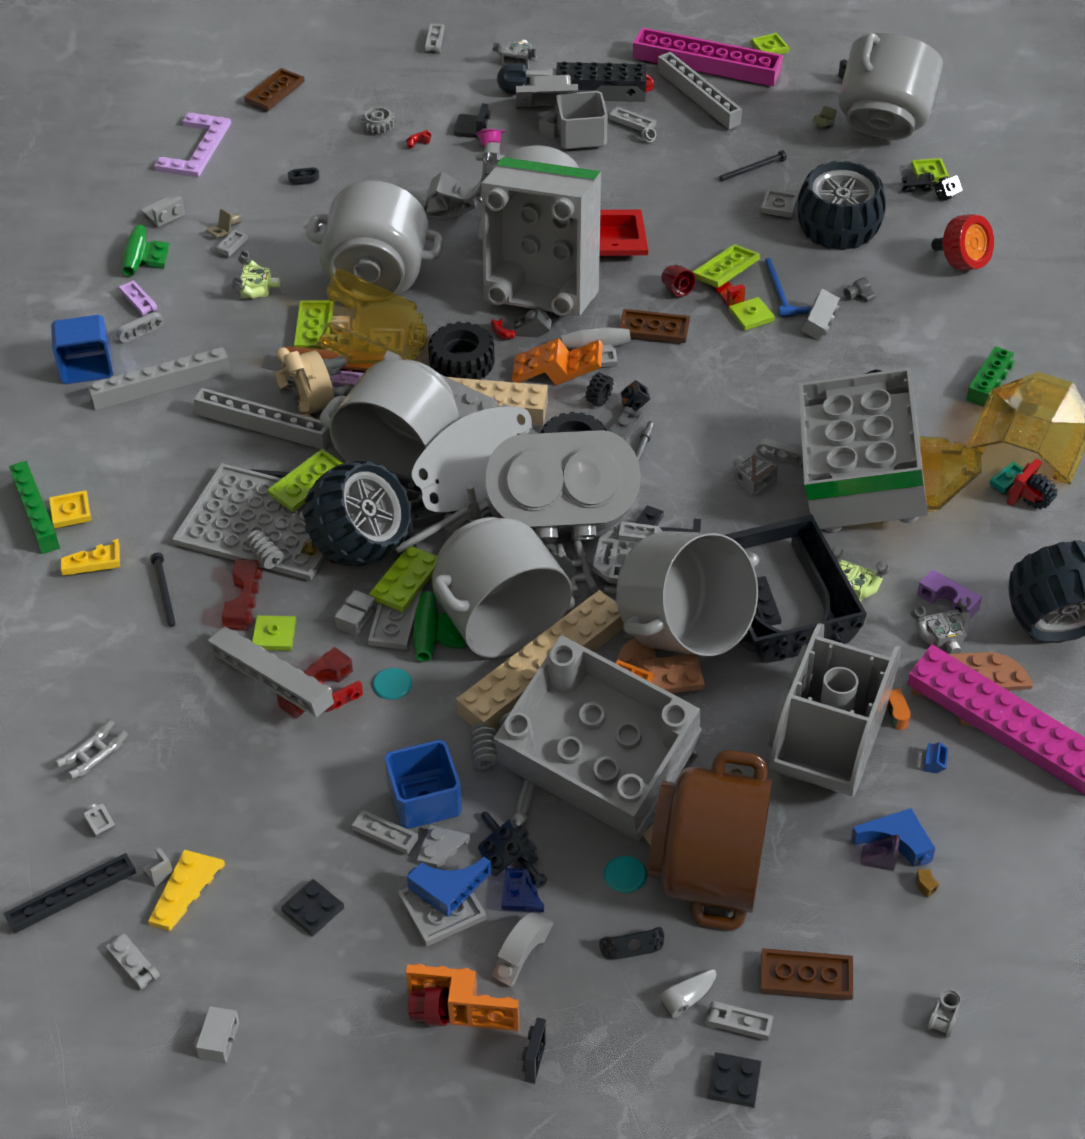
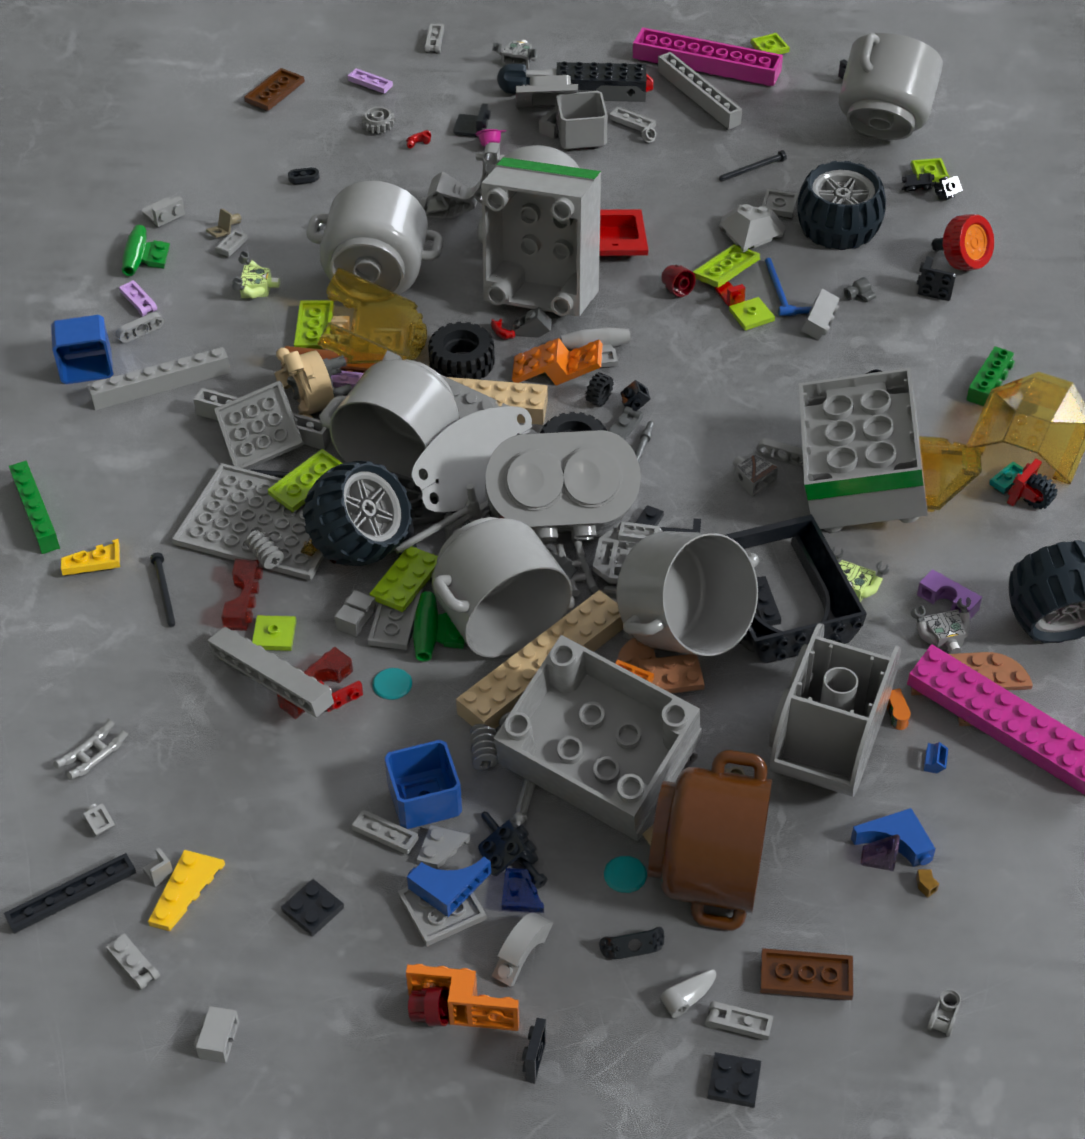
yellow plate [49,490,92,528] -> none
lavender plate [154,113,231,177] -> none
reddish brown plate [619,309,690,343] -> none
olive bracket [813,106,837,128] -> none
none -> light grey plate [214,380,304,469]
none -> lavender plate [348,68,393,94]
none -> light grey wedge [719,204,786,252]
none -> black bracket [916,256,956,301]

